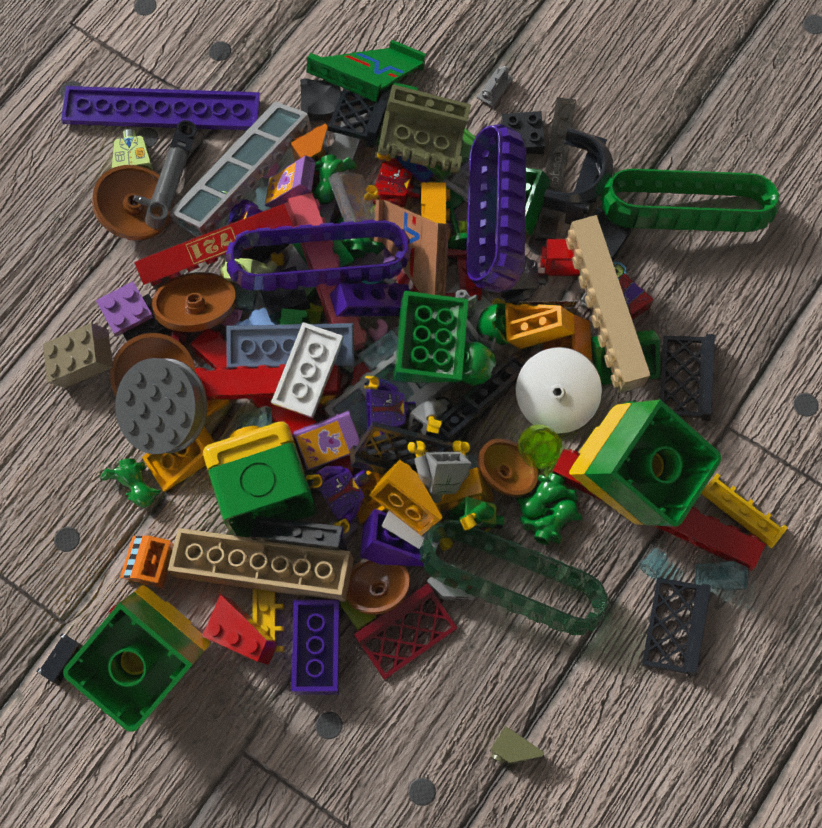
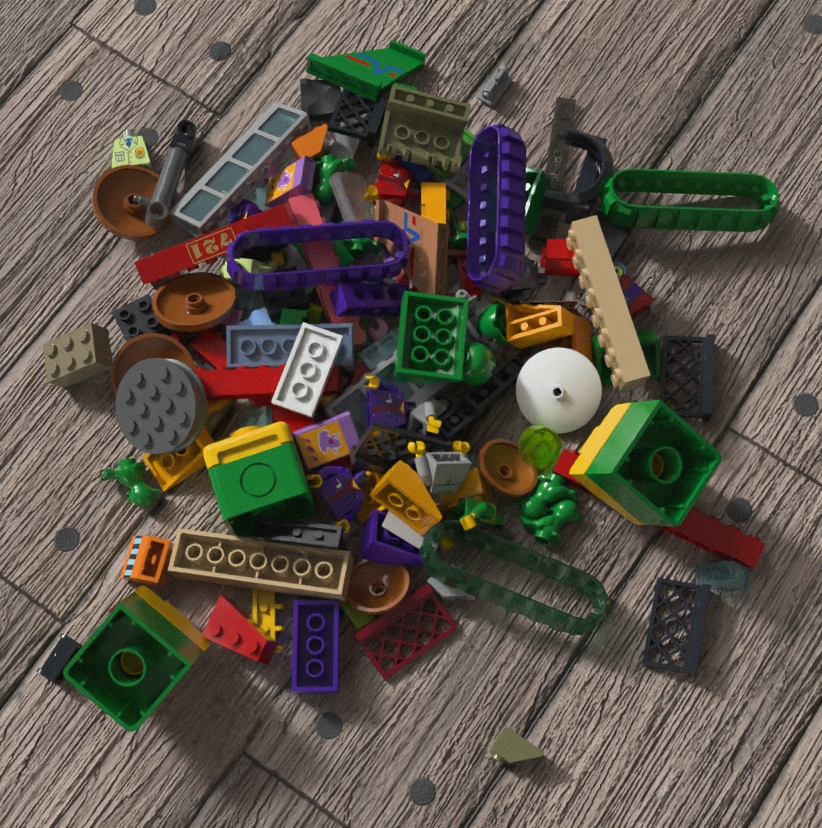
dark purple plate [61,86,261,130] -> none
medium lavender plate [96,281,153,337] -> none
black brick [501,111,545,154] -> none
clear light blue bush [639,548,668,578] -> none
yellow hinge [701,473,788,548] -> none

